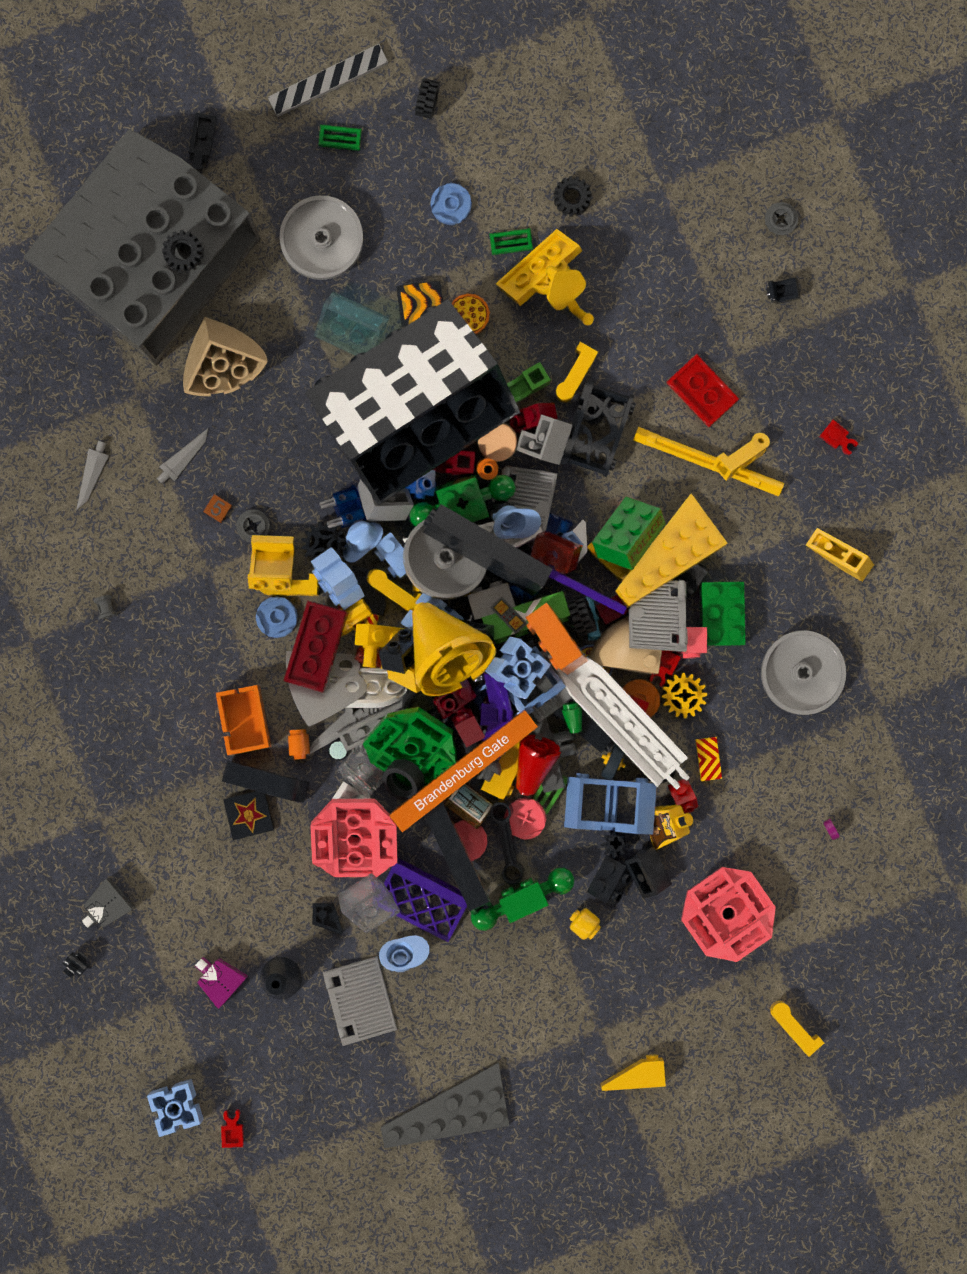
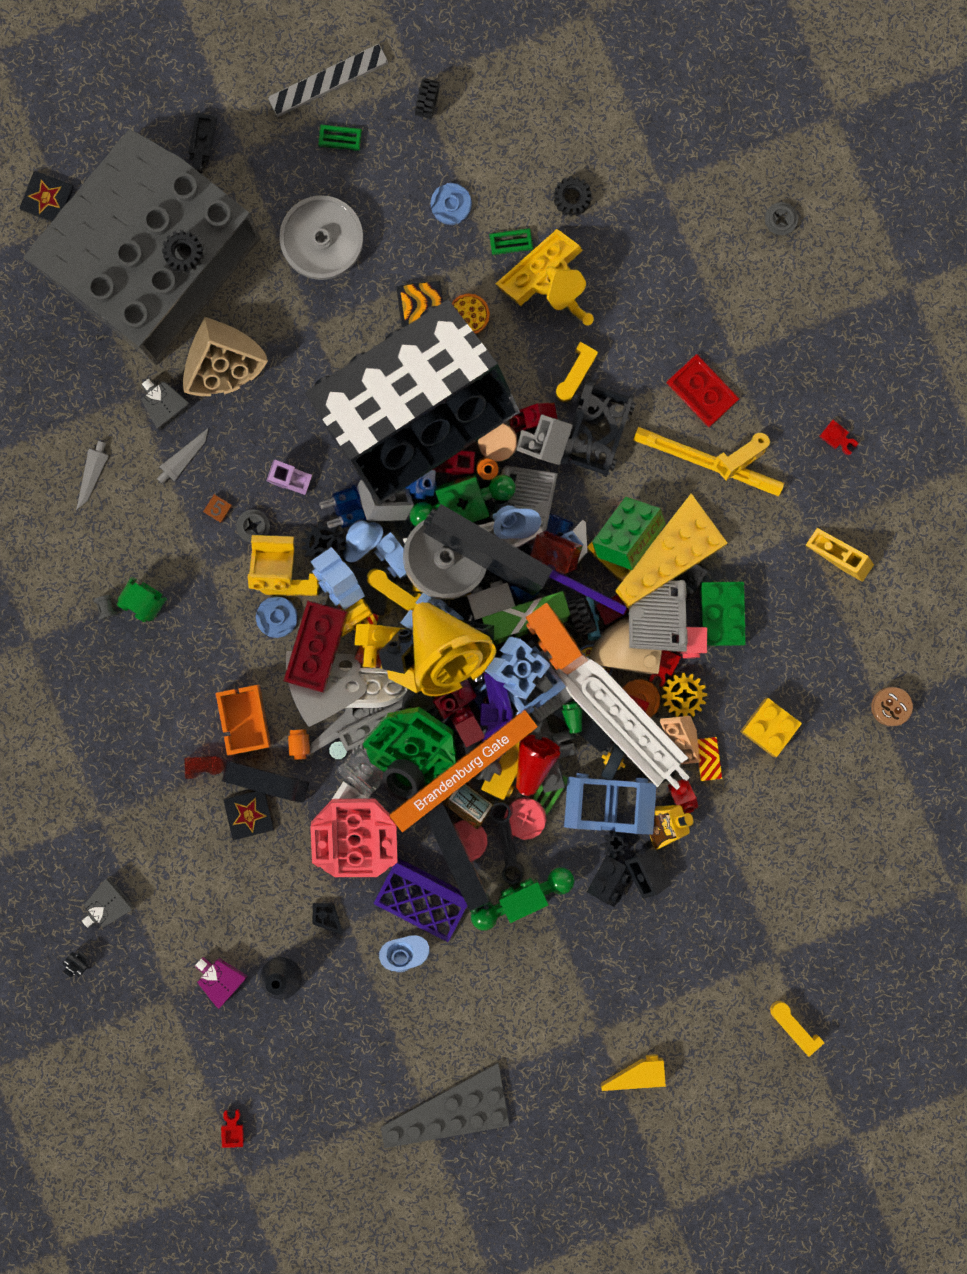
light blue brick [147,1079,204,1137] -> none
clear light blue slope [314,292,389,355] -> none
light grey window [323,956,397,1046] -> none
clear slope [338,873,400,934] -> none
sticker [491,597,527,634] -> none
bright green arch [507,362,550,403] -> none
yellow head [569,908,601,940] -> none
coral piece [681,867,776,962] -> none
light grey dish [761,631,846,715] -> none
black bracket [766,277,801,304] -> none
magenta tile [823,819,840,840] -> none
none -> black tile [19,171,74,222]
none -> green brick [117,577,167,622]
none -> dark grey torso [141,378,191,431]
none -> clear red leg [184,756,225,779]
none -> lavender brick [266,460,312,495]
none -> light nougat slope [660,716,700,764]
none -> yellow brick [740,698,802,757]
none -> medium nougat head [871,687,913,726]

